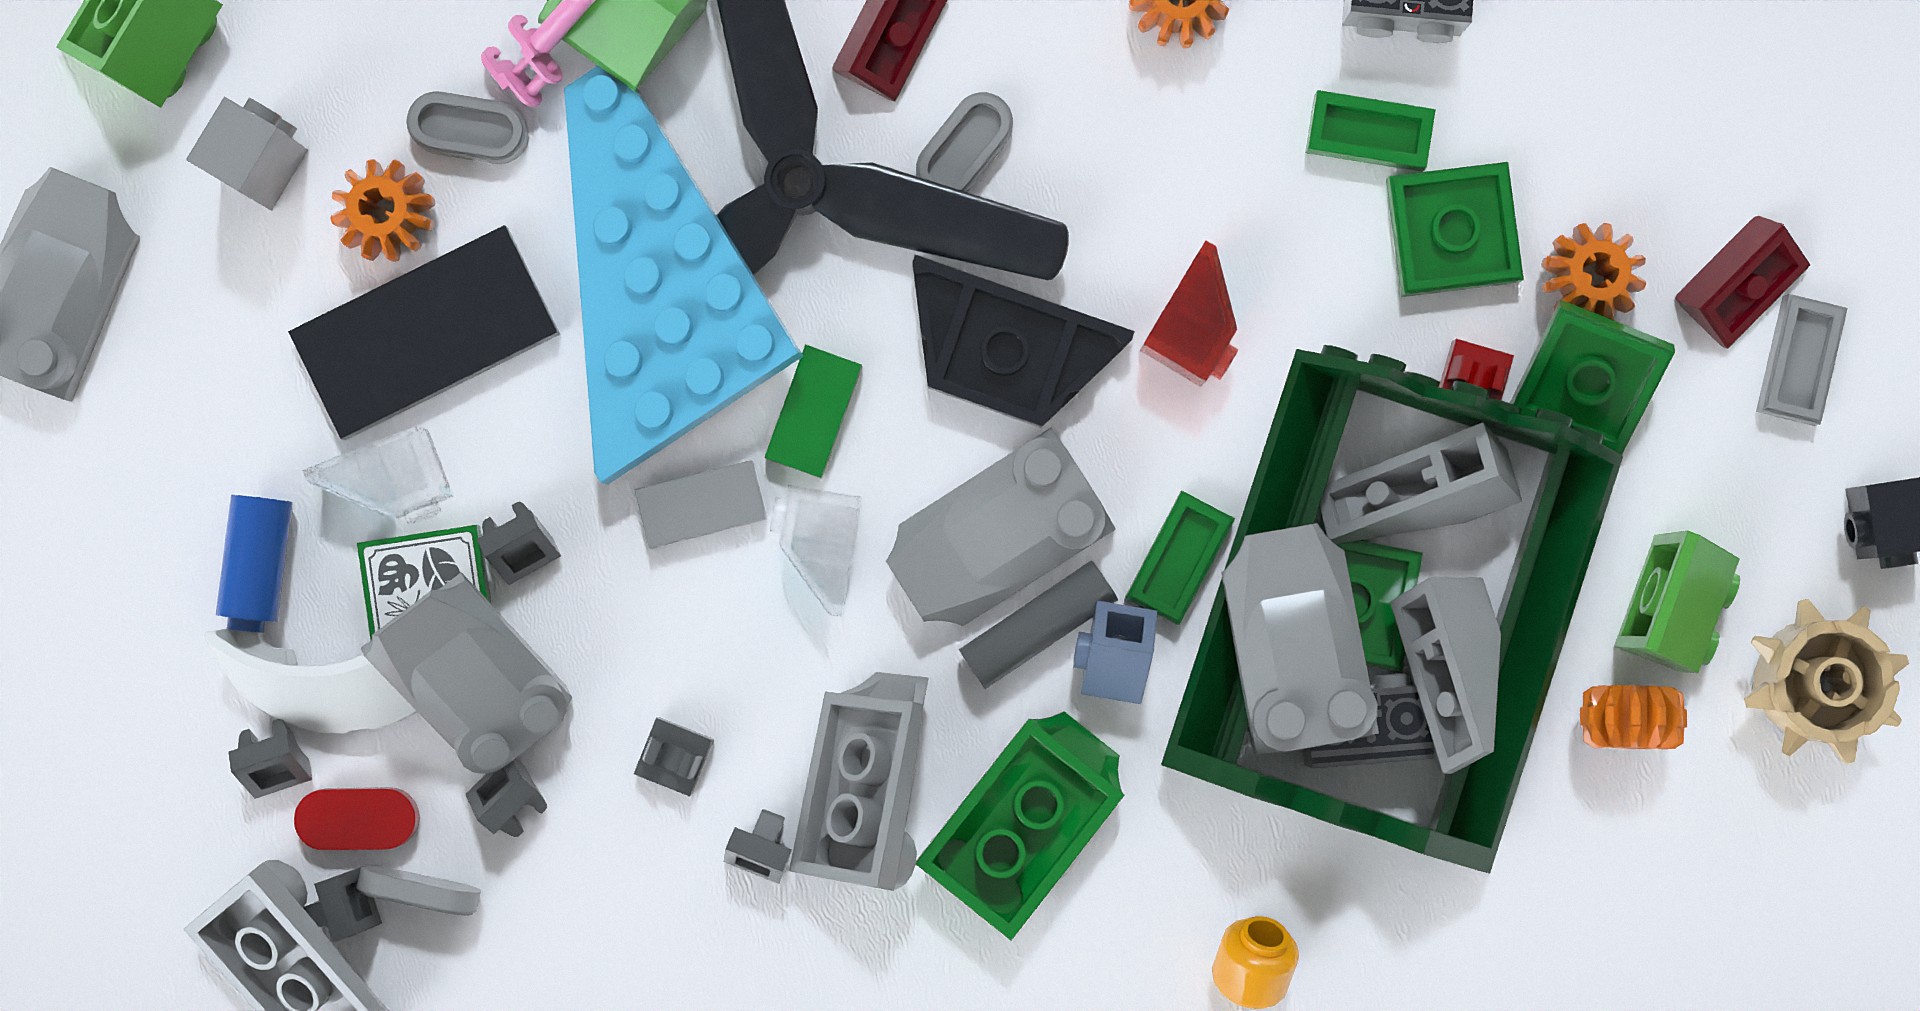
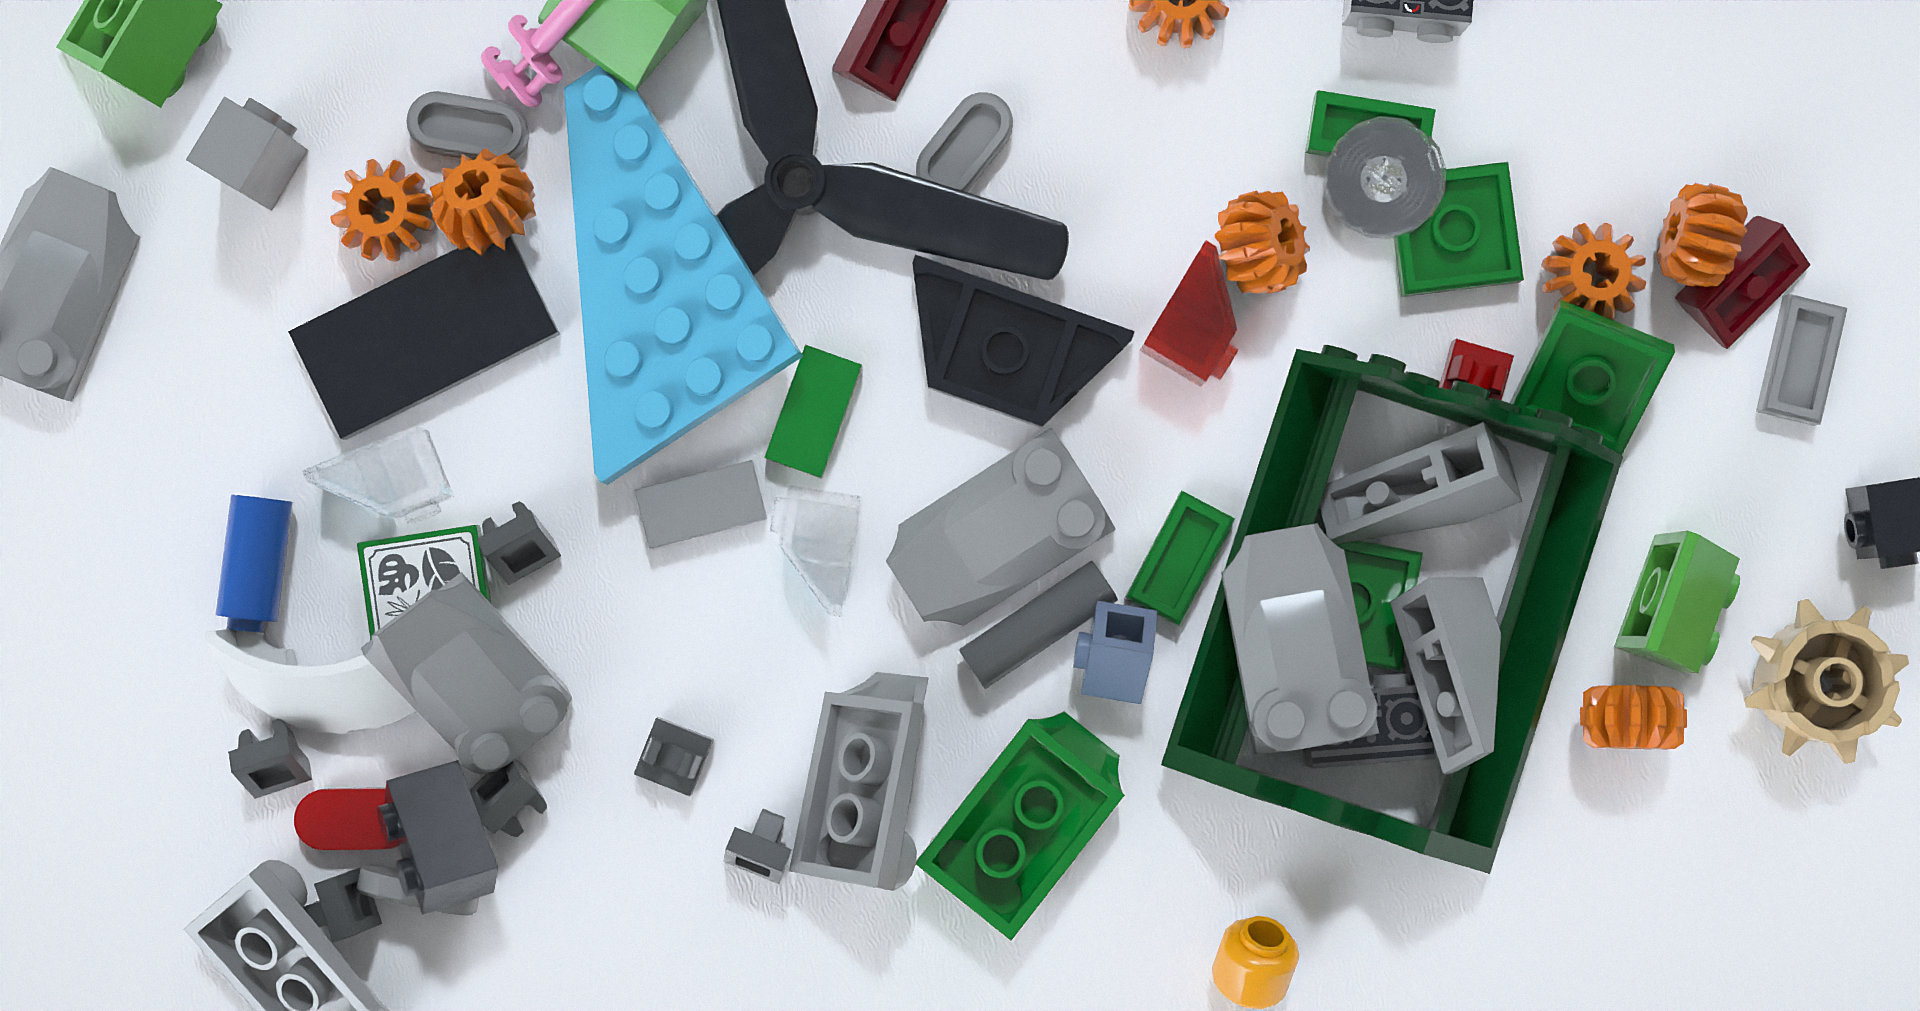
none -> black brick [377,760,498,915]
none -> orange gear [430,148,536,256]
none -> orange gear [1214,190,1310,294]
none -> clear tile [1323,116,1447,239]
none -> orange gear [1656,183,1748,287]

